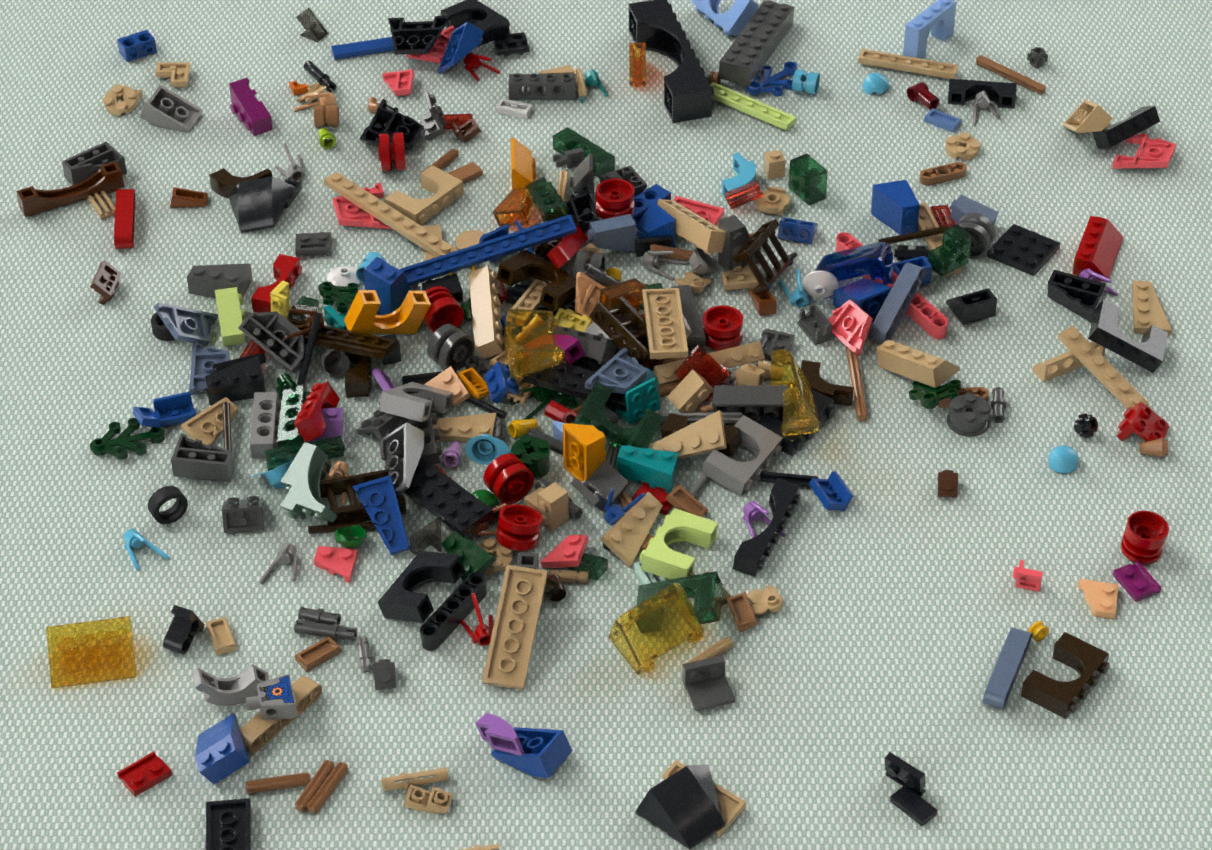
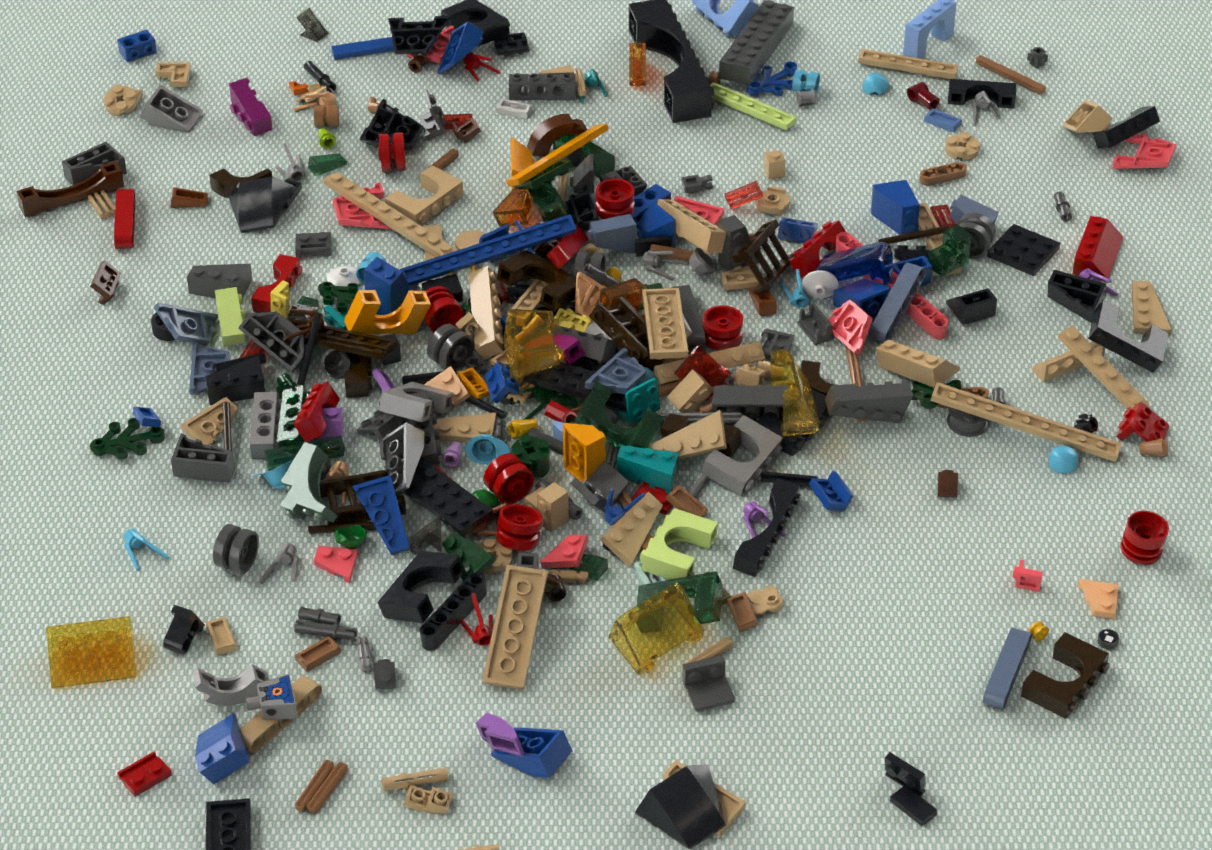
black tyre [148,486,188,524] -> none
blue bracket [153,392,196,427] -> none
dark grey bracket [222,496,264,533] -> none
medium nougat axle [246,772,311,794] -> none
coral wing [382,69,415,96] -> none
medium nougat tile [448,162,483,184] -> none
tan plate [675,272,711,293] -> none
medium azure arch [722,153,756,204] -> none
clear green brick [788,153,828,206] -> none
magenta plate [1113,561,1161,602] -> none
none -> dark grey wheel [213,524,259,574]
none -> clear green slope [308,153,347,176]
none -> reddish brown bush [408,54,428,73]
none -> tan tile [455,312,480,337]
none -> light orange tile [506,124,609,186]
none -> dark green wing [514,160,574,190]
none -> reddish brown arch [527,114,588,156]
none -> dark grey plate [681,174,713,193]
none -> red arch [789,220,846,278]
none -> light grey bush [796,89,816,106]
none -> dark grey wedge [825,380,913,423]
none -> tan plate [930,382,1122,462]
none -> dark grey pin [1054,191,1072,222]
none -> tile [1097,629,1119,649]

